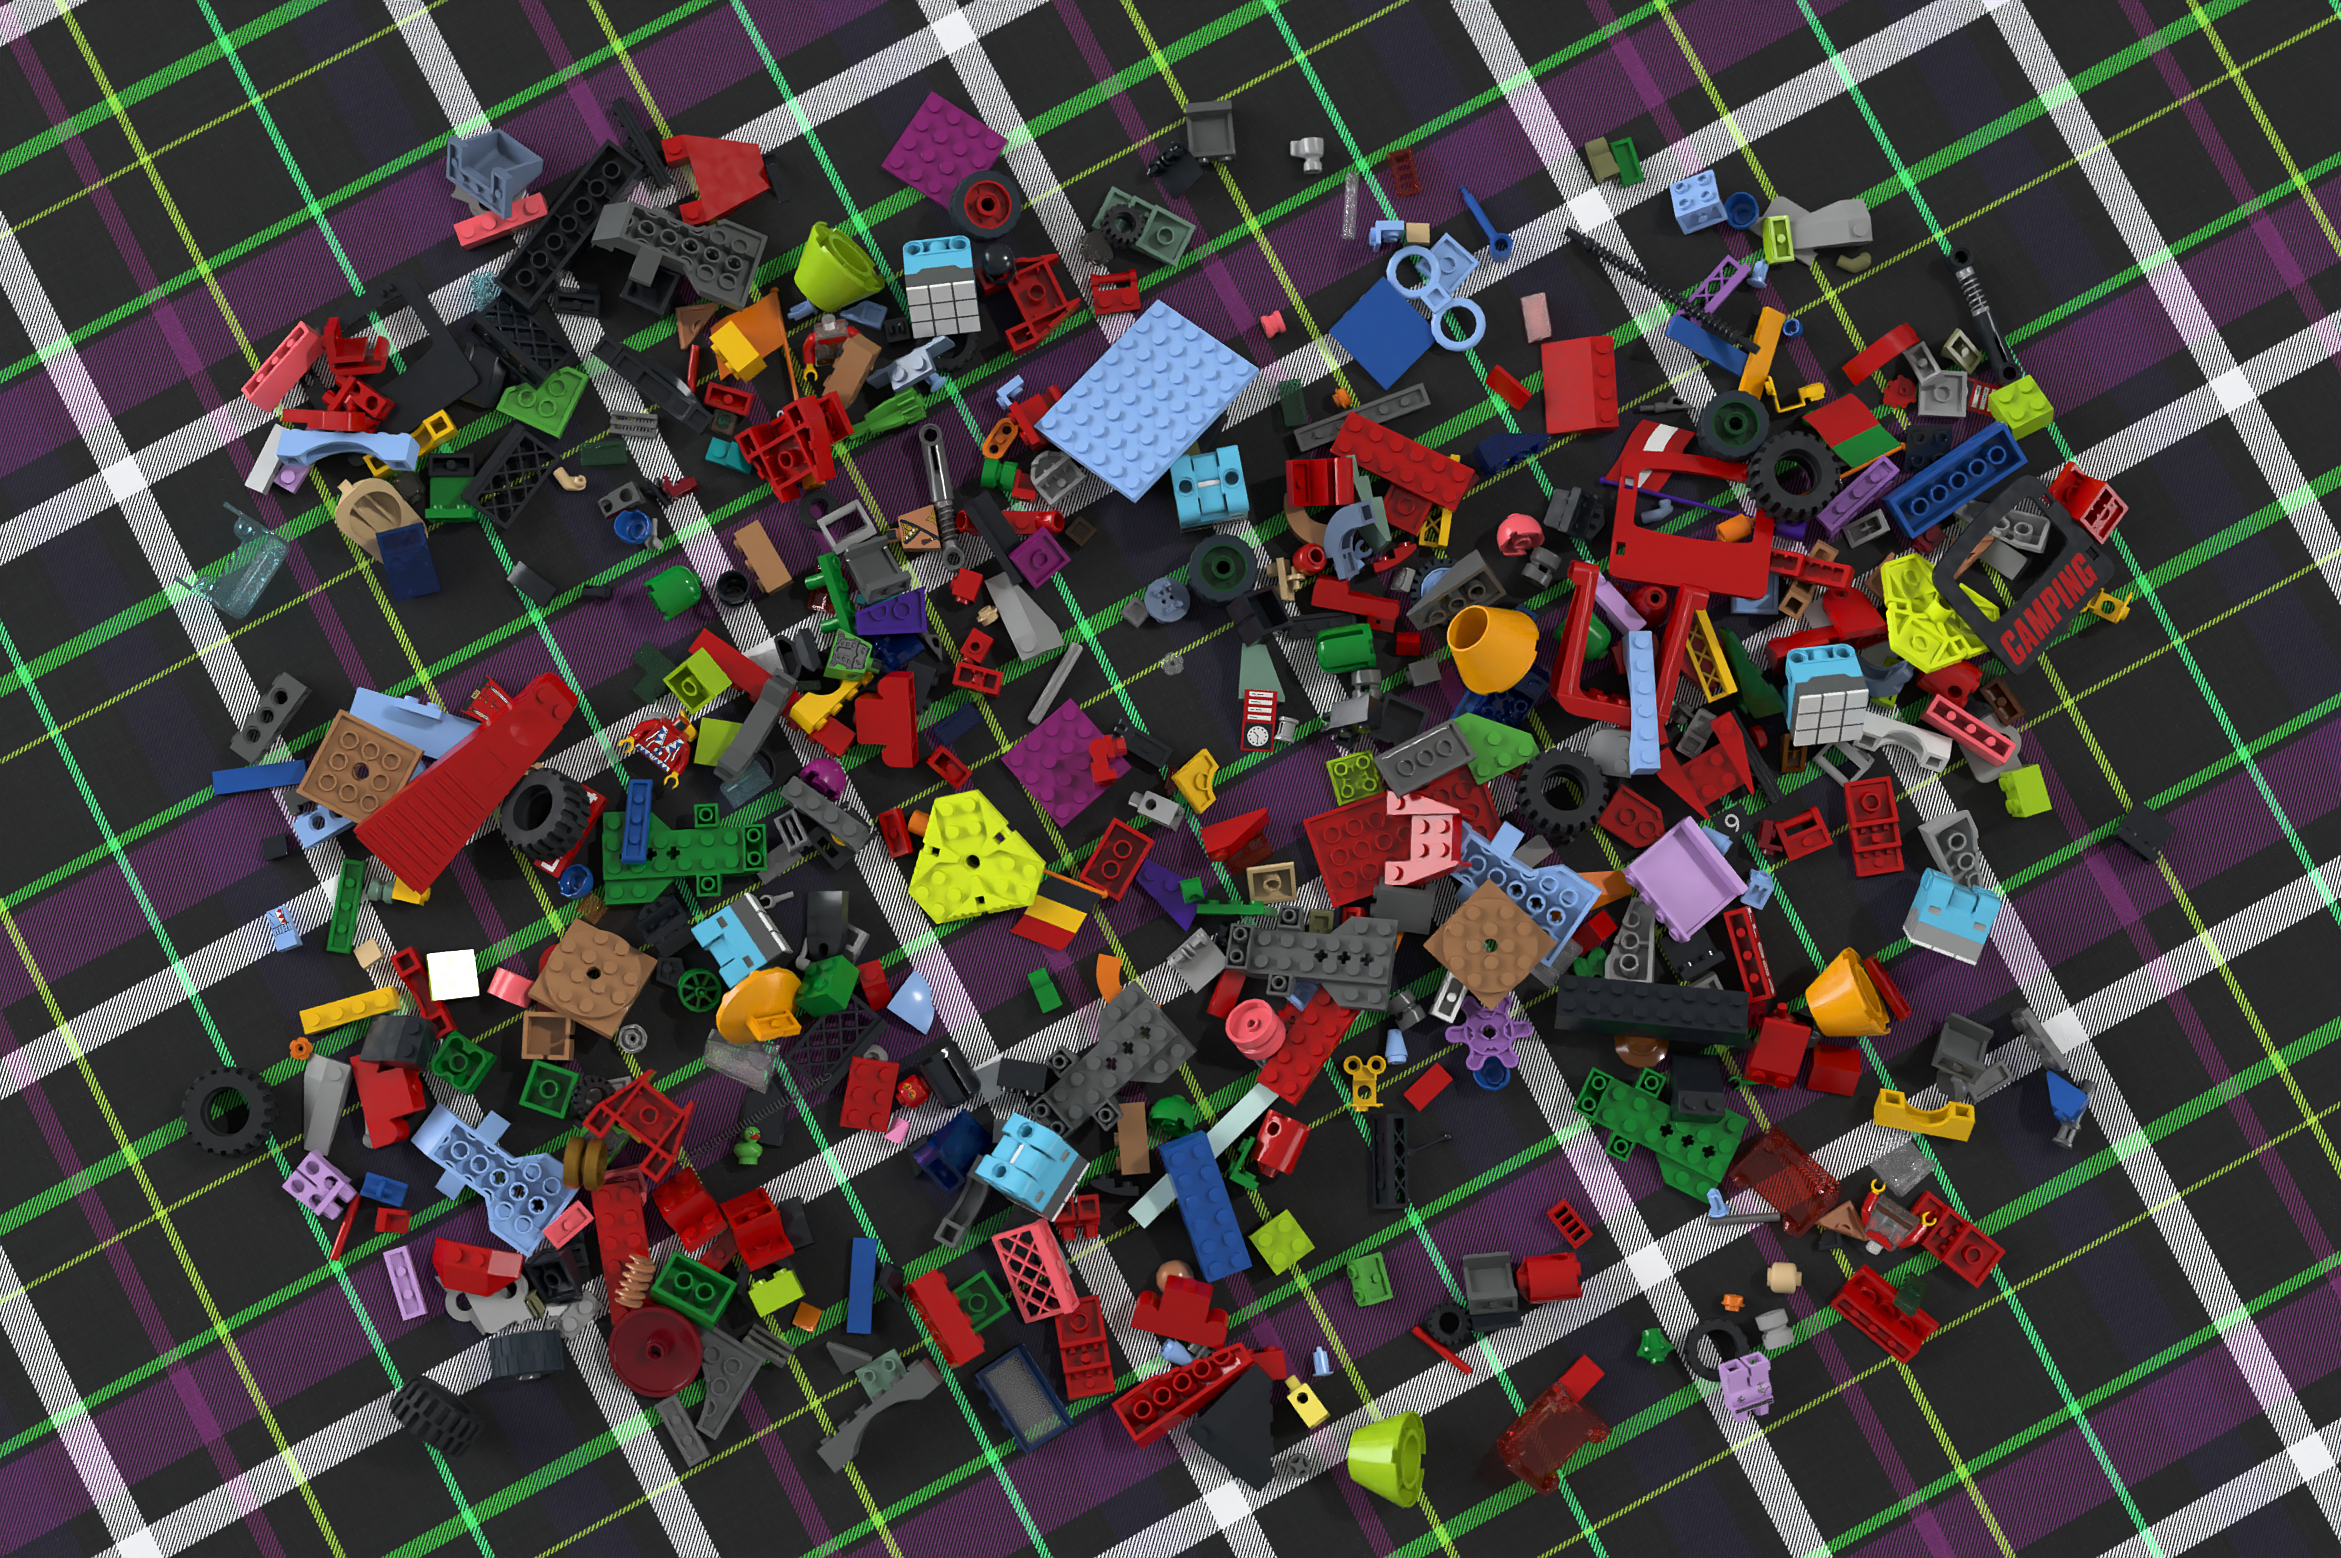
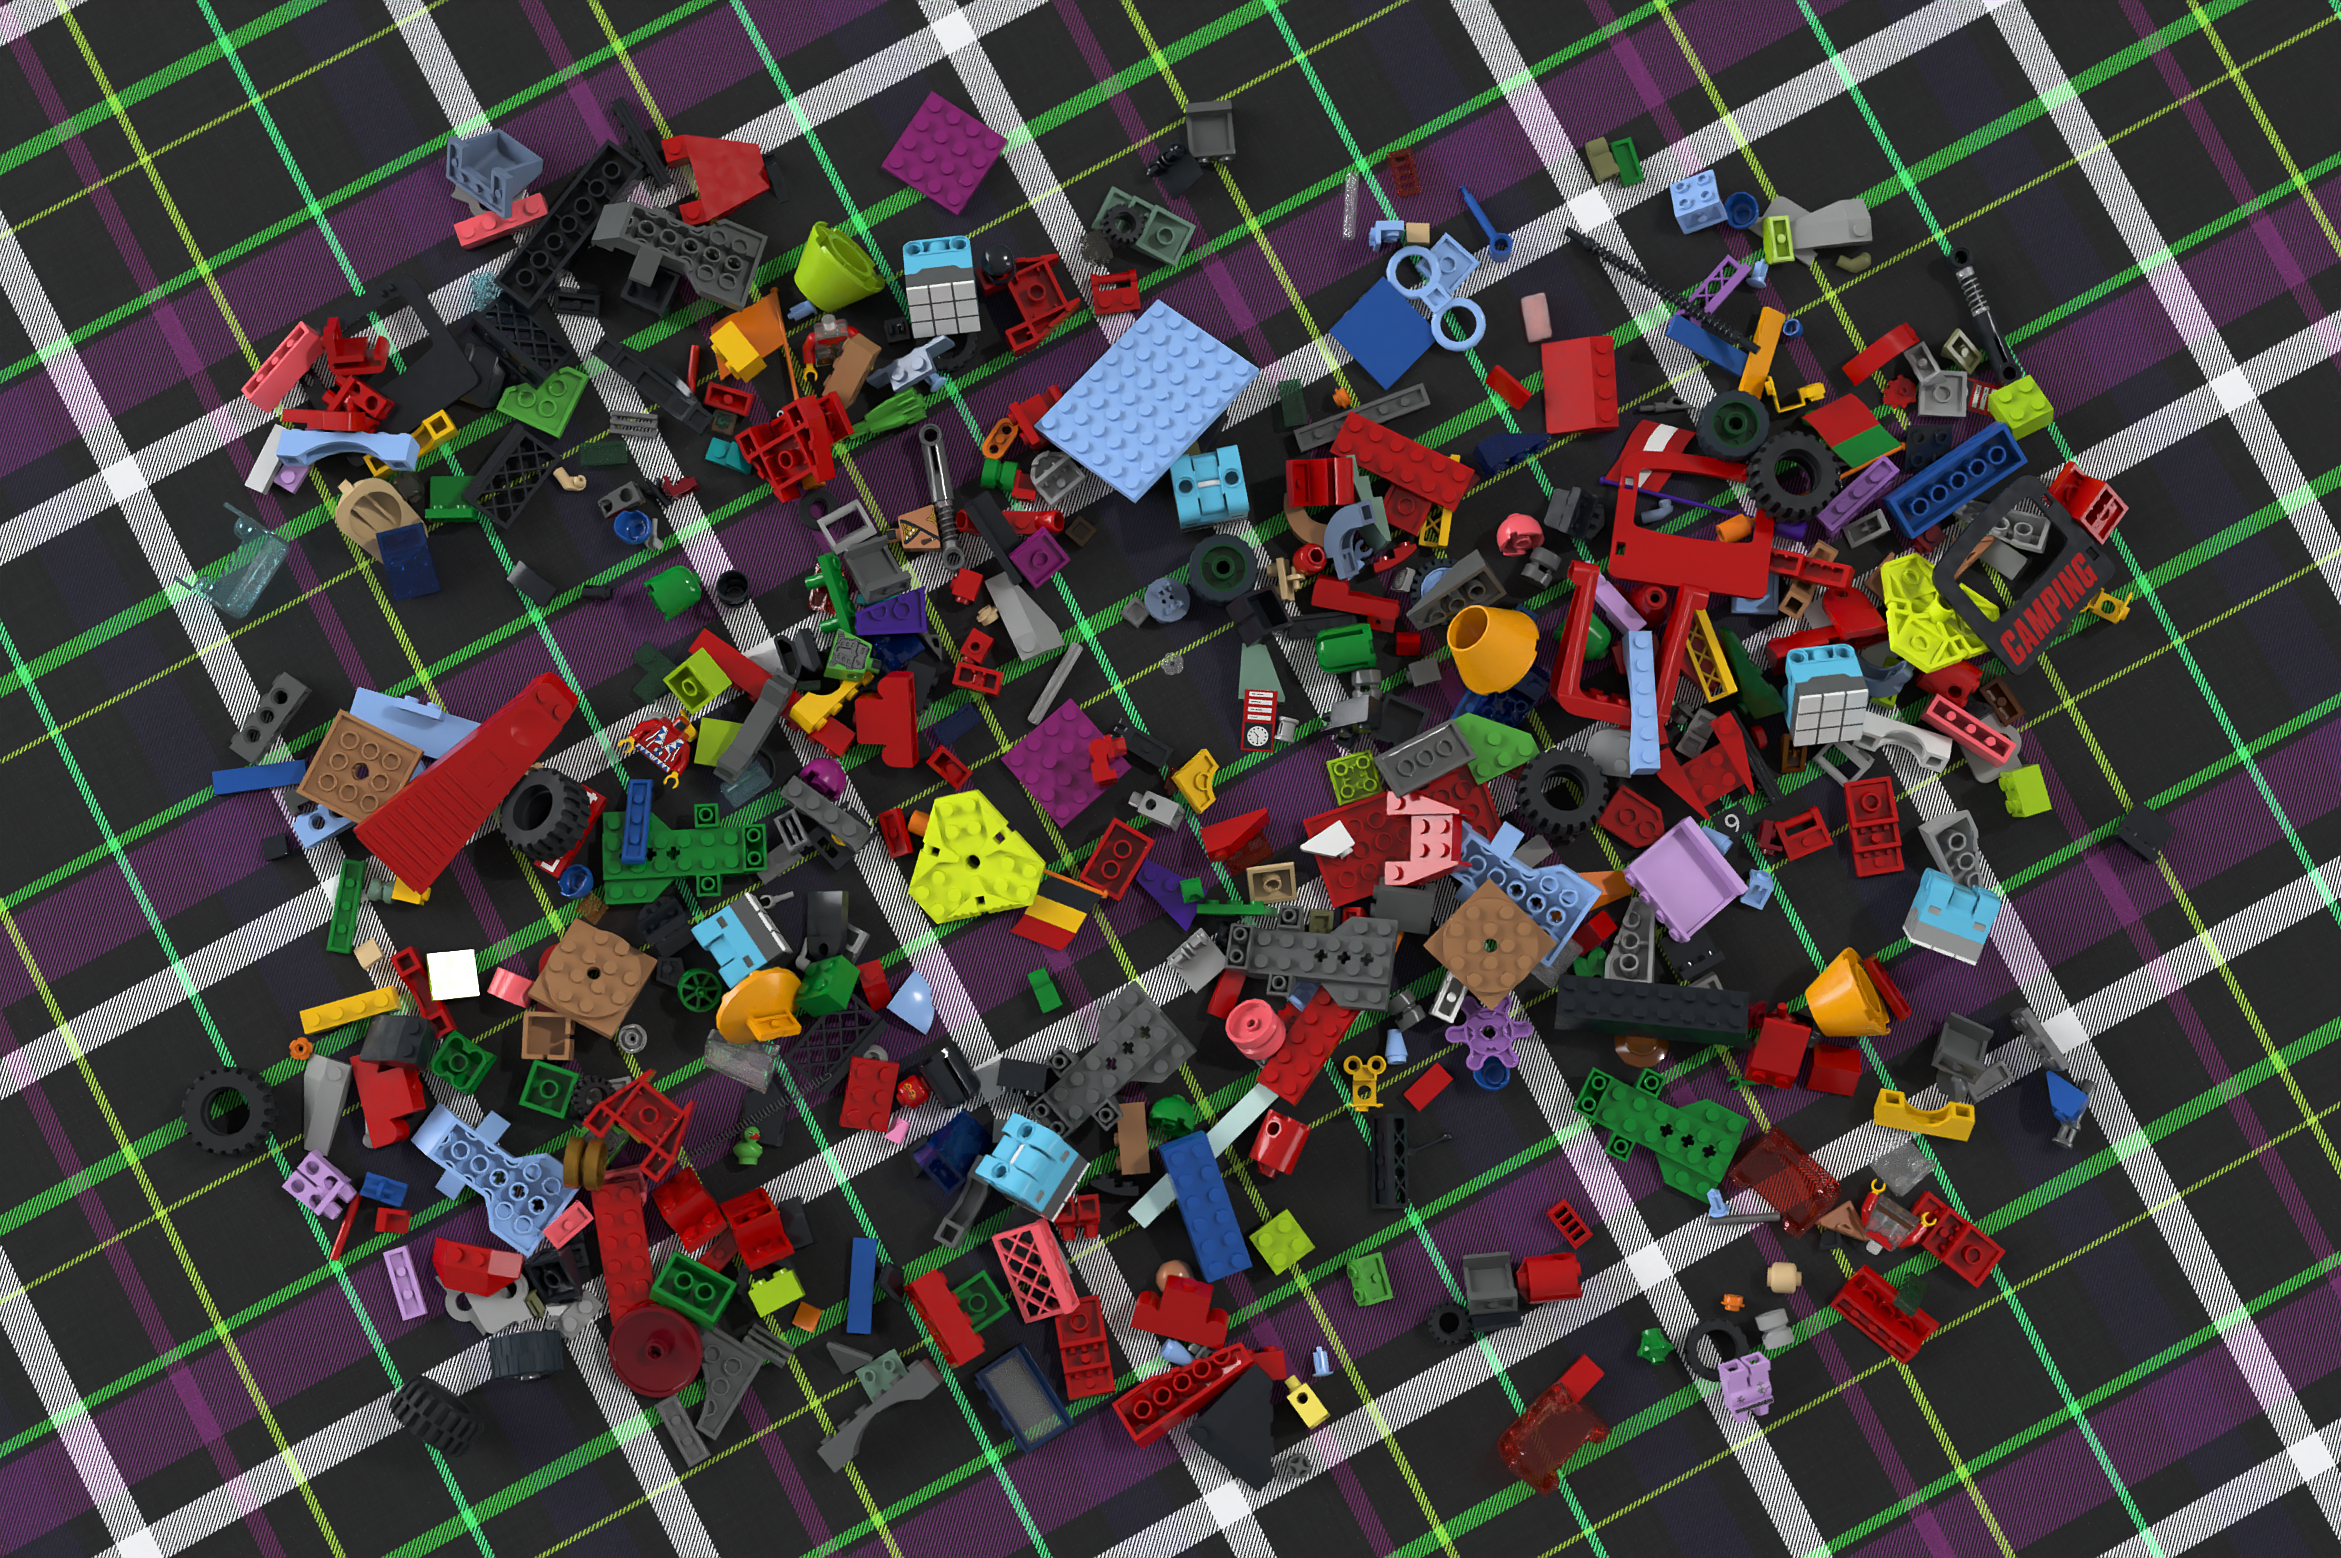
light blue leg [266,905,303,952] -> none
black slope [428,453,477,476] -> none
red torso [461,675,513,722] -> none
nougat piece [614,1254,656,1308] -> none
nougat tile [675,302,719,351] -> none
medium nougat brick [733,520,794,596] -> none
light blue tile [840,300,888,331] -> none
wheel [948,170,1022,243] -> none
light blue bracket [996,375,1024,411] -> none
orange arch [1096,954,1161,1008] -> none
green bracket [1227,1136,1259,1192] -> none
coral wheel [1260,310,1286,338] -> none
light grey piece [1290,137,1324,174] -> none
lime cone [1348,1410,1426,1507] -> none
red bar [1411,1325,1473,1376] -> none
black slope [1669,1052,1725,1124] -> none
red brick [1723,905,1777,1004] -> none
none -> white slope [1300,820,1355,858]

